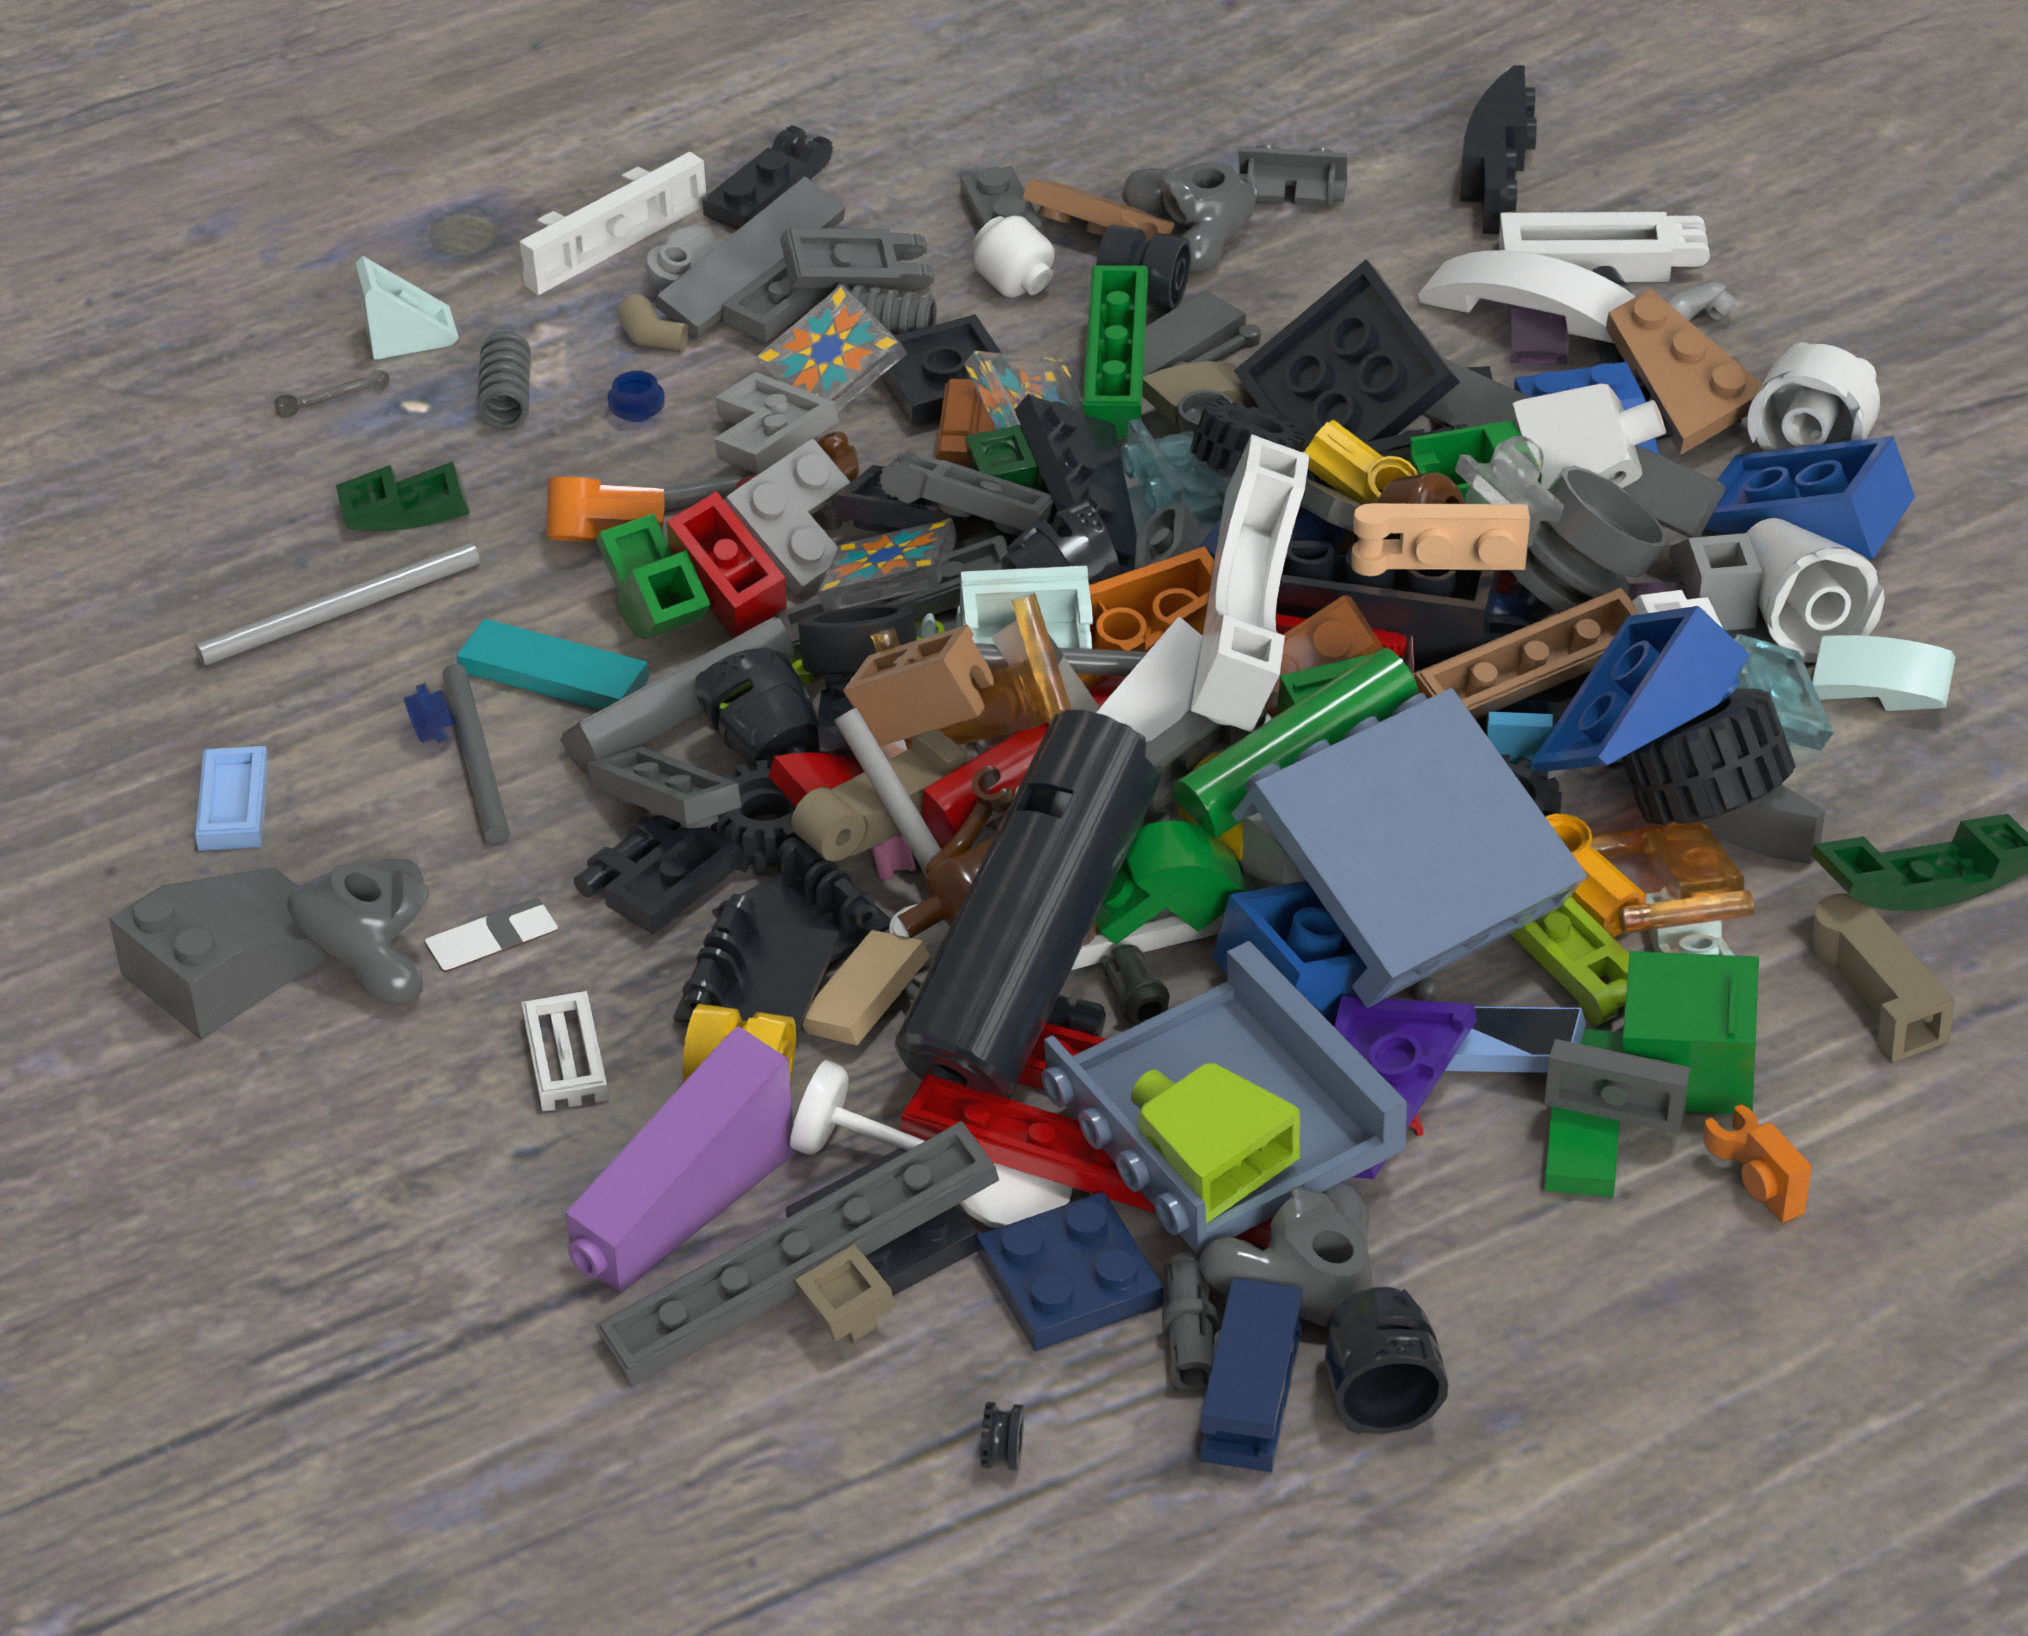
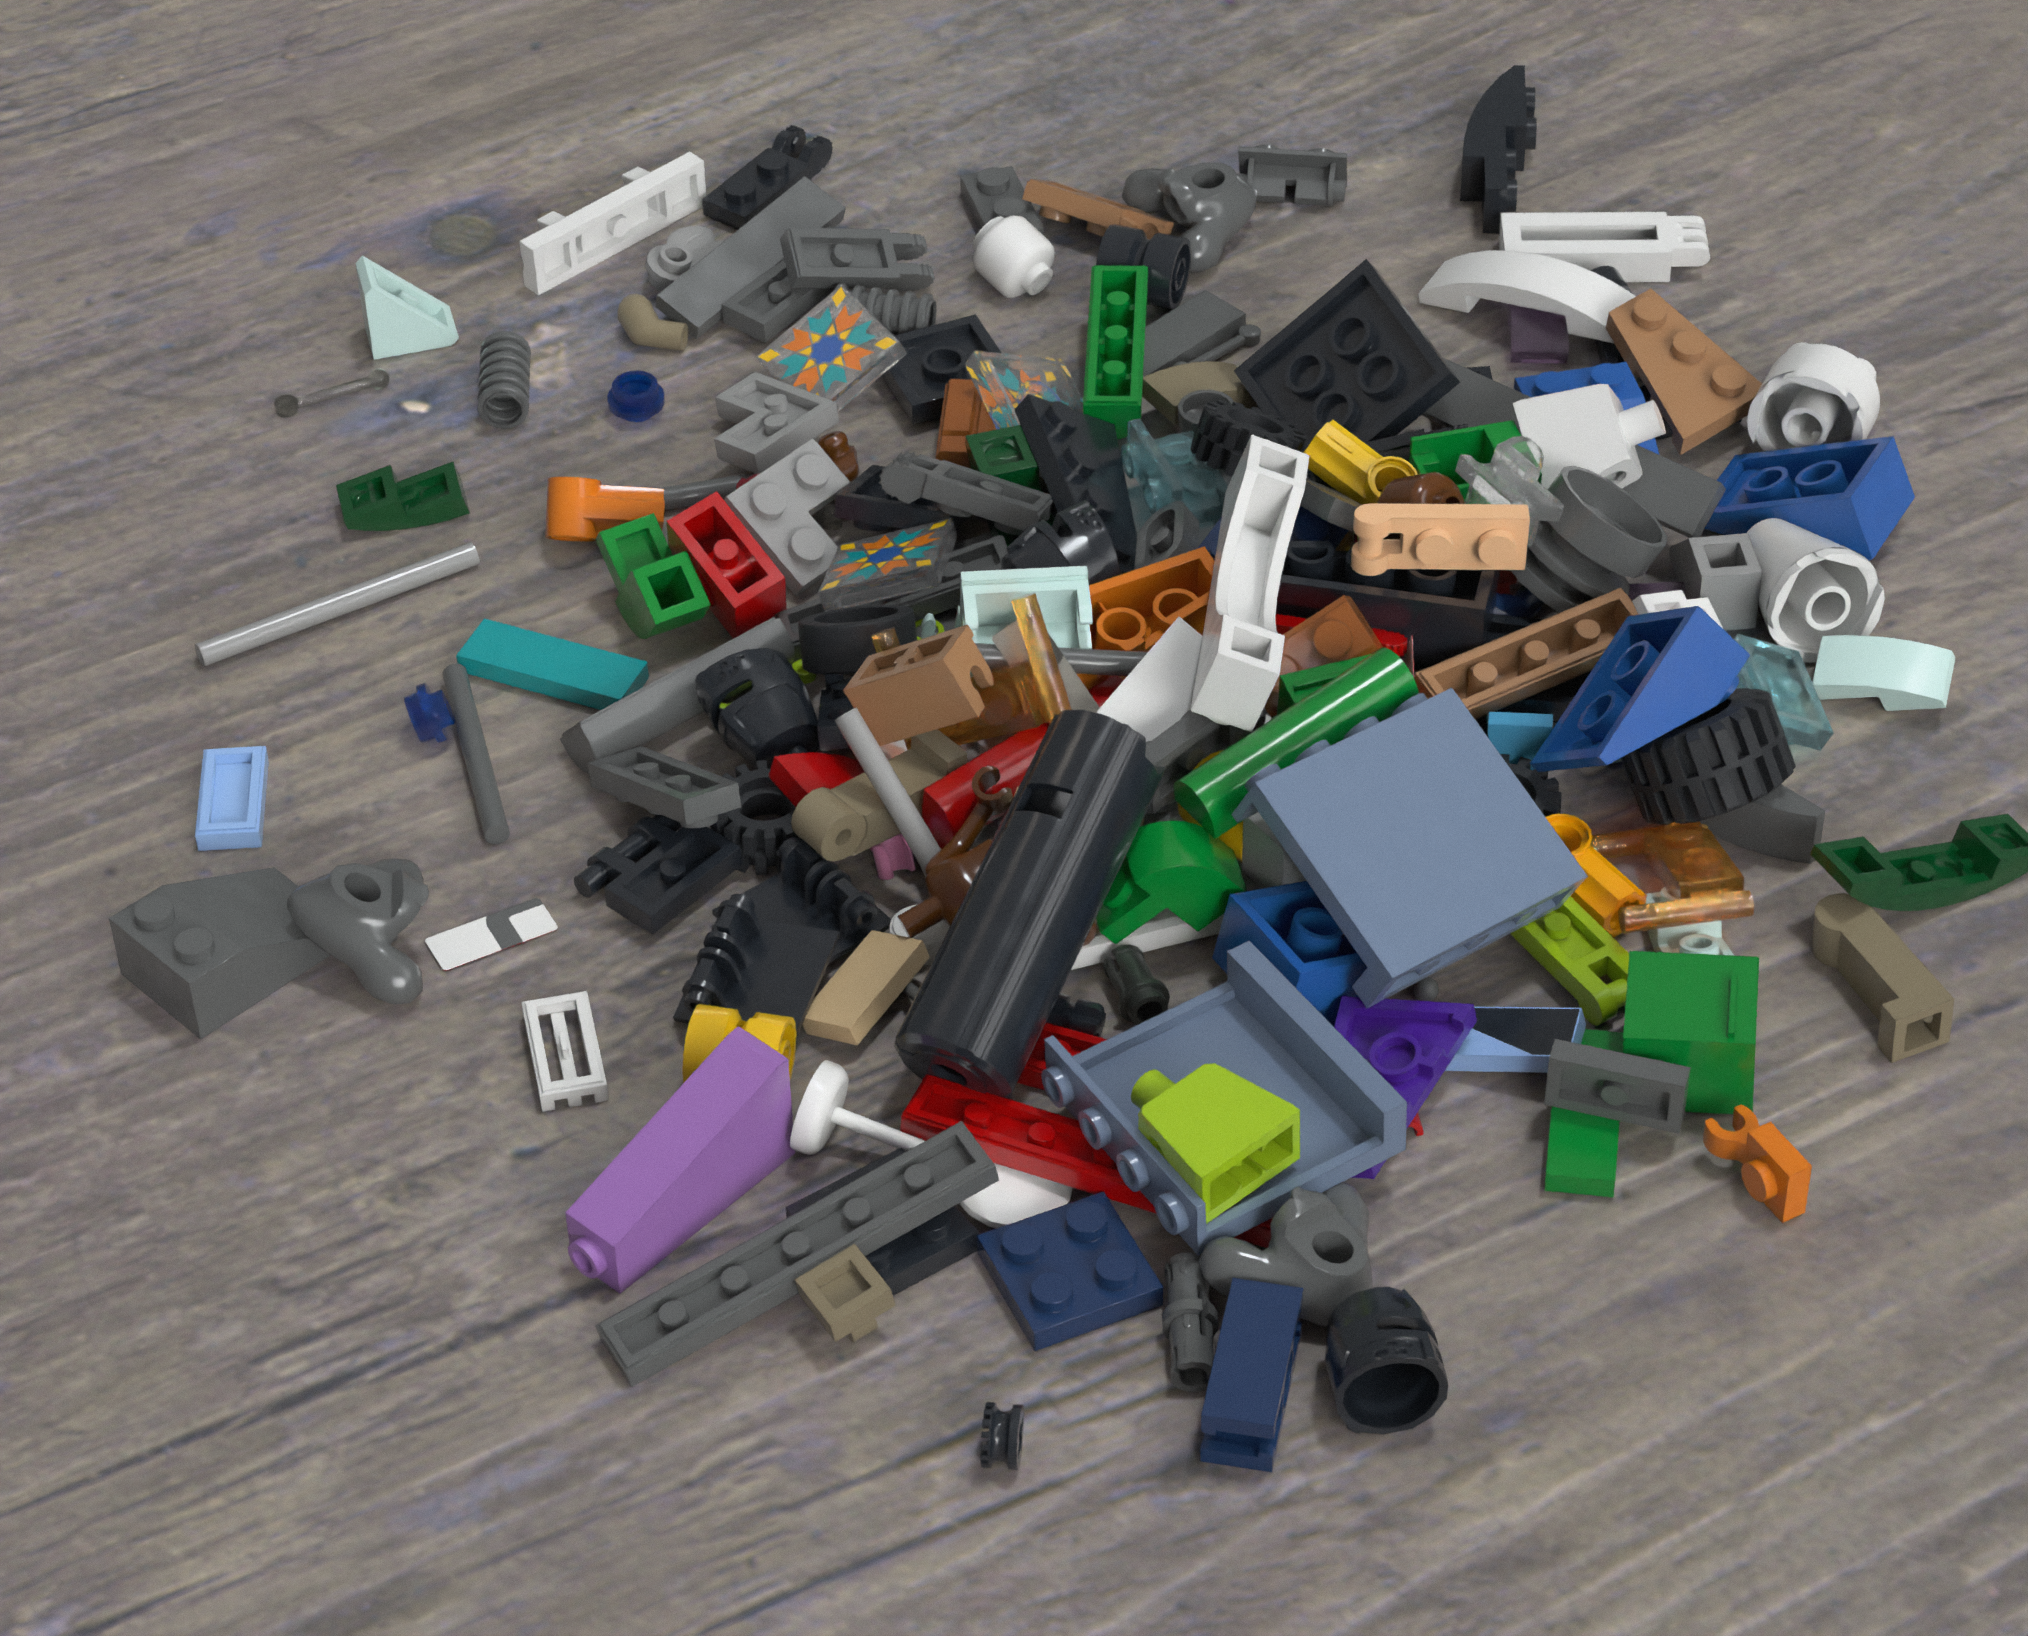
light grey arm [1668,280,1736,321] -> none

